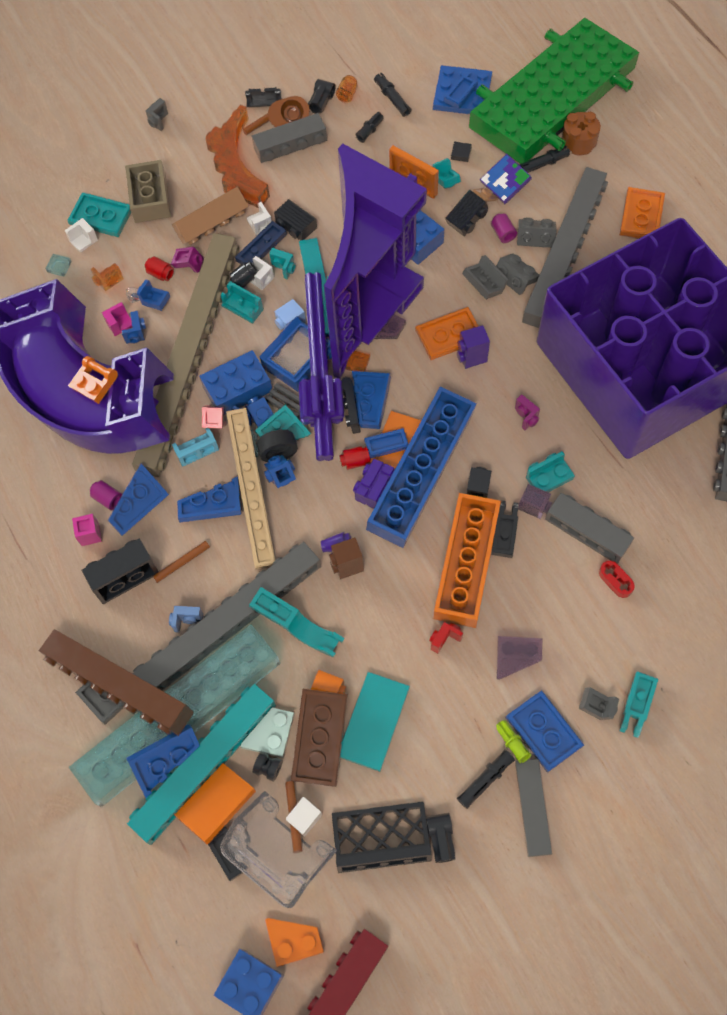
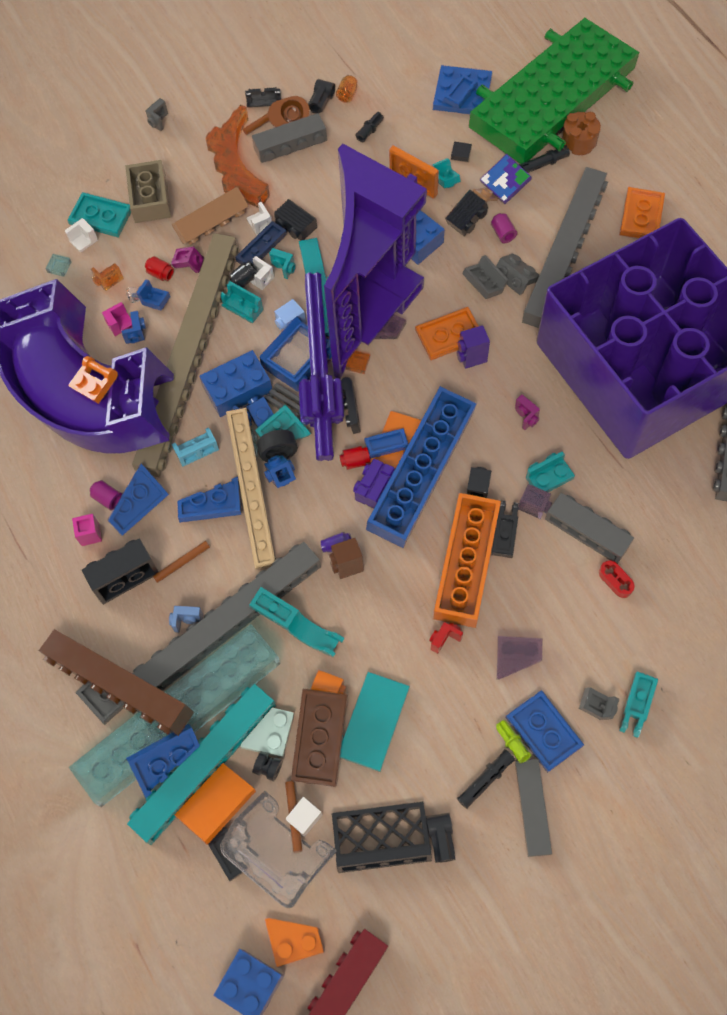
panel [202,405,226,428] -> none
blue wing [352,371,391,429] -> none
black pin [374,73,412,117] -> none
dark grey bracket [517,218,557,248] -> none

